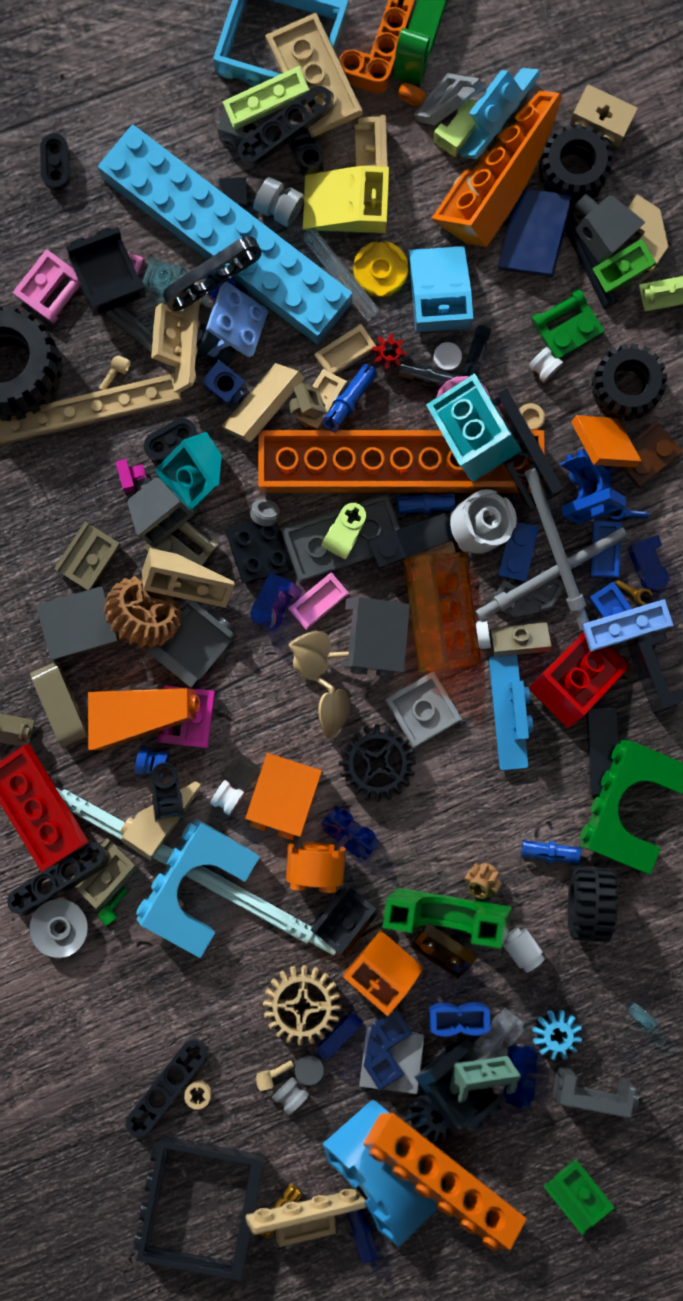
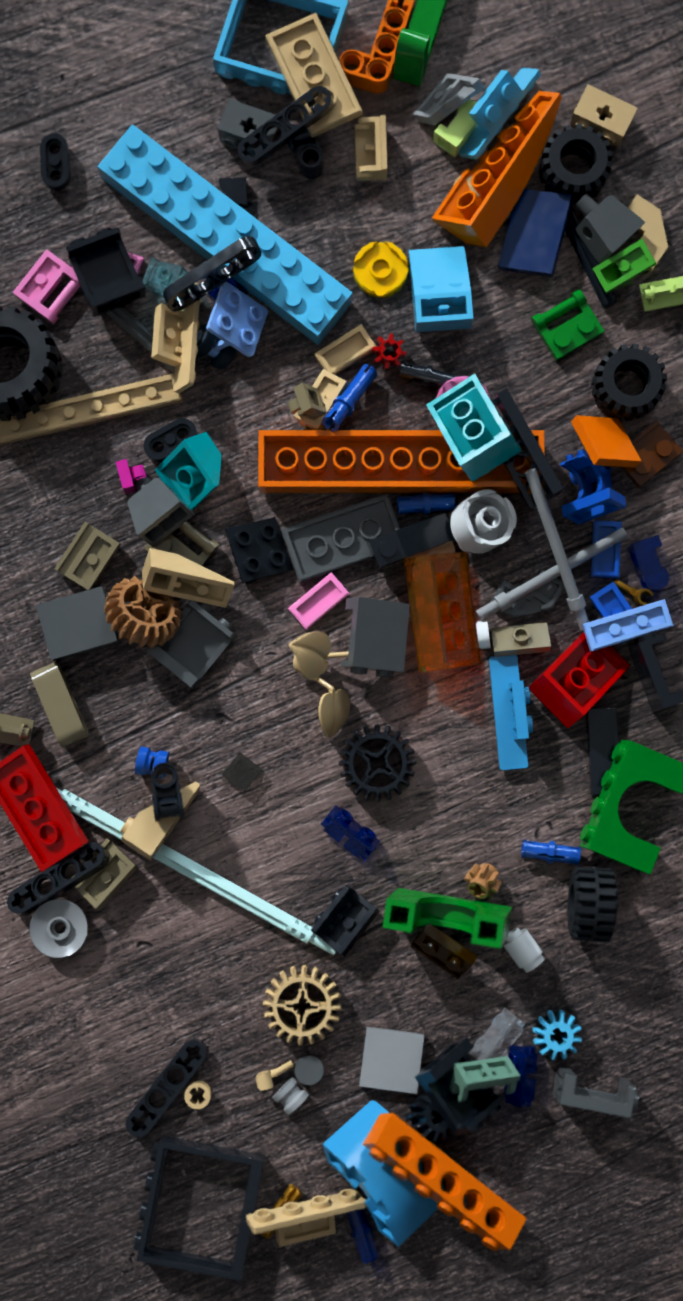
orange slope [88,688,200,750] -> none
tan hand [99,356,131,390] -> none
green hand [99,887,128,926] -> none
medium azure arch [136,819,260,958] -> none
dark pink plate [157,686,215,748] -> none
dark blue brick [201,360,247,409] -> none
white wheel [210,780,244,816] -> none
tan tile [221,363,305,443] -> none
yellowish green tile [223,66,309,130] -> none
orange brick [245,753,322,840] -> none
light grey tile [250,499,280,526] -> none
clear blue leg [250,572,303,631] -> none
light grey wheel [253,176,305,227] -> none
orange brick [286,842,346,893] -> none
light yellow slope [303,166,389,233] -> none
clear axle [303,228,379,321] -> none
clear blue beam [314,1011,364,1061] -> none
yellowish green piece [321,503,366,560] -> none
orange slope [343,929,424,1016] -> none
dark blue tile [363,1008,413,1091] -> none
light grey tile [385,671,462,749] -> none
orange tile [398,83,426,107] -> none
blue brick [429,1001,490,1036] -> none
white tile [433,342,462,372] -> none
black axle [462,325,491,377] -> none
blue plate [497,522,539,583] -> none
tan tile [519,403,545,430] -> none
white wheel [528,347,563,383] -> none
green plate [543,1158,615,1235] -> none
blue hand [609,508,648,522] -> none
clear light blue tile [627,1002,659,1031] -> none

